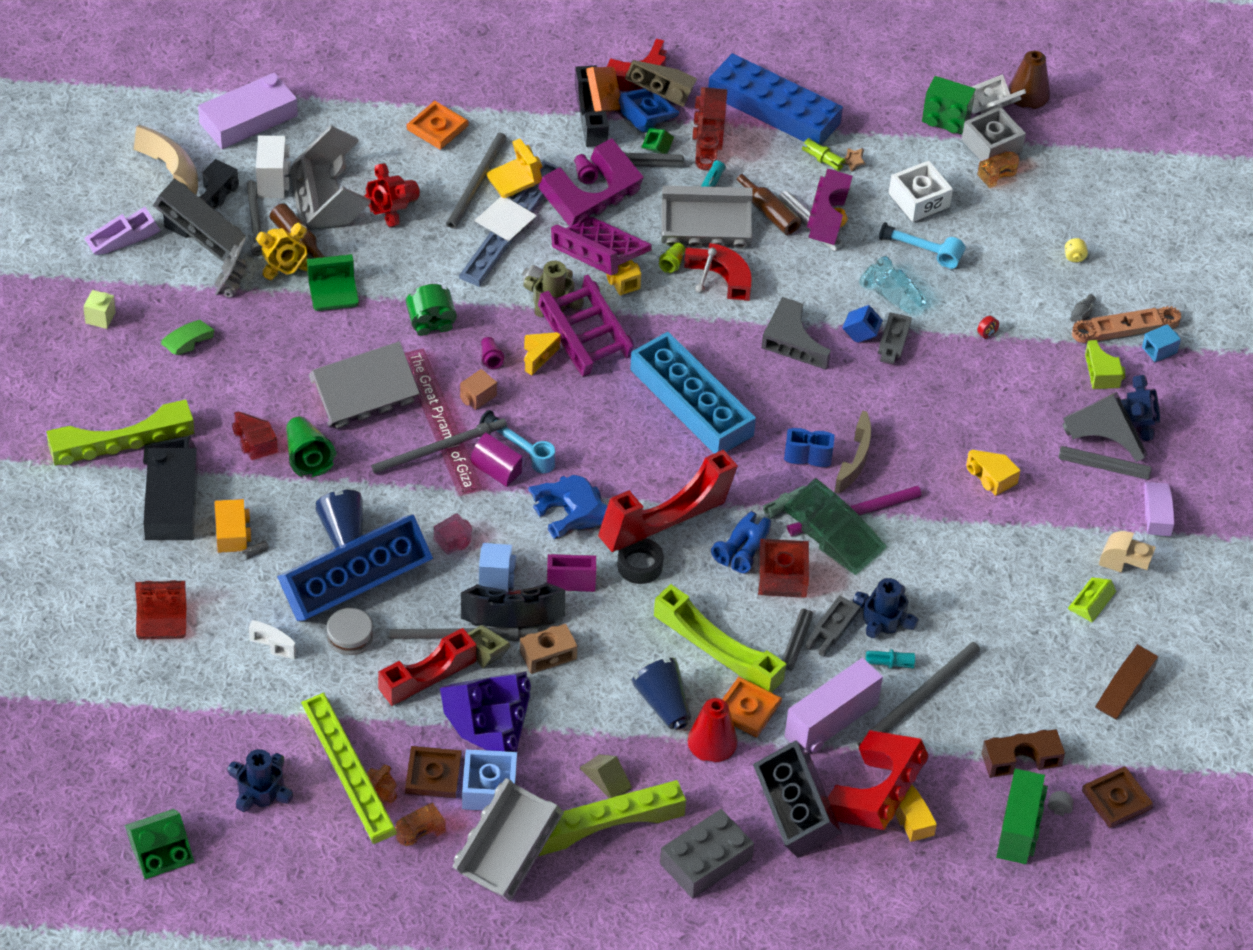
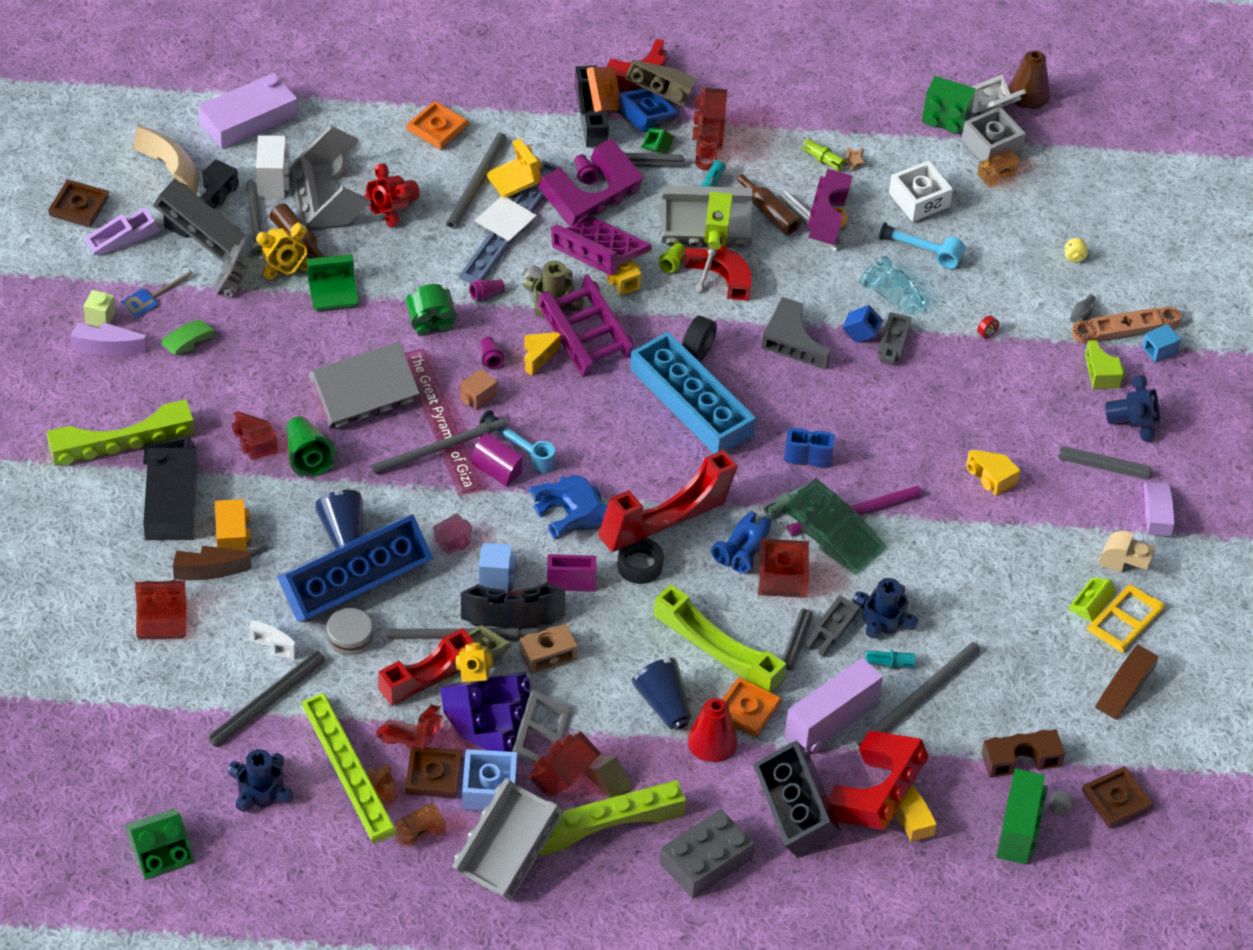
blue brick [708,53,843,145] -> none
dark tan slope [834,410,871,494] -> none
dark grey arch [1063,392,1148,462] -> none
none -> reddish brown plate [48,179,109,228]
none -> lavender slope [70,322,147,356]
none -> piece [121,271,193,318]
none -> reddish brown slope [173,546,252,580]
none -> dark grey axle [208,651,324,747]
none -> clear red bracket [376,704,443,750]
none -> yellow brick [456,643,493,682]
none -> magenta cone [469,279,505,302]
none -> light grey window [512,690,571,772]
none -> clear red brick [528,731,601,797]
none -> black tyre [682,315,717,362]
none -> lime torso [704,191,732,250]
none -> yellow window [1087,584,1165,653]

